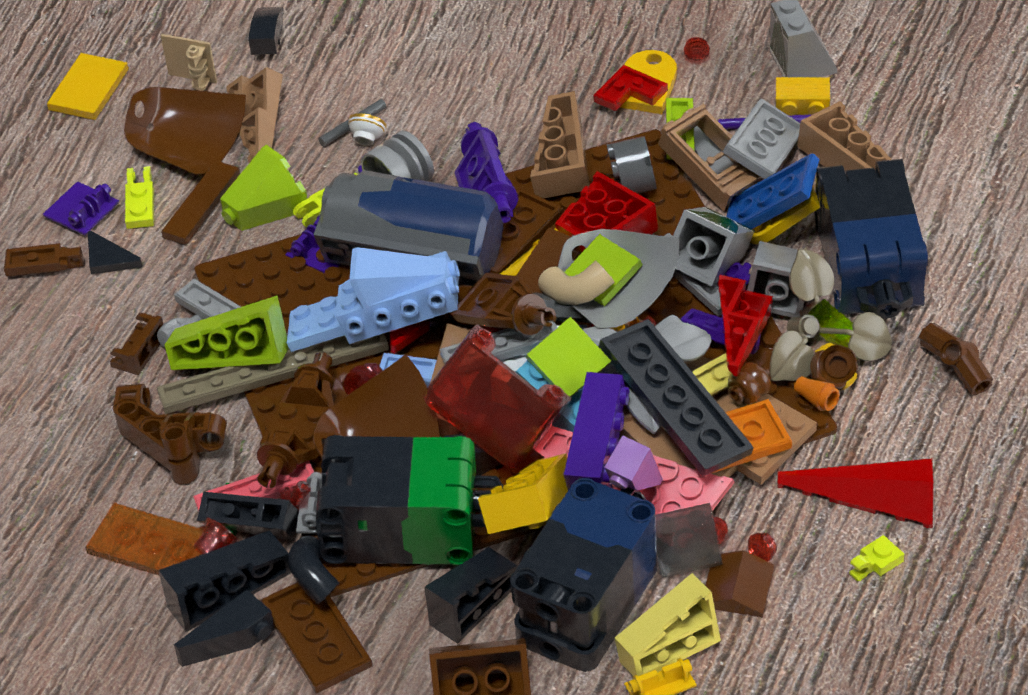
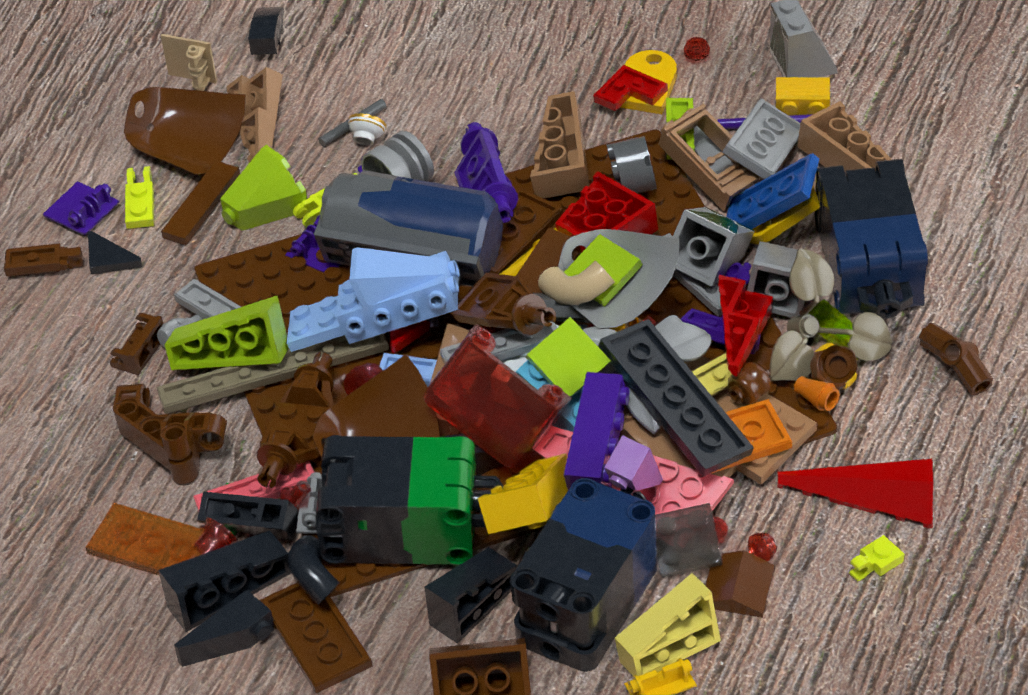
yellow tile [47,53,129,120] -> none

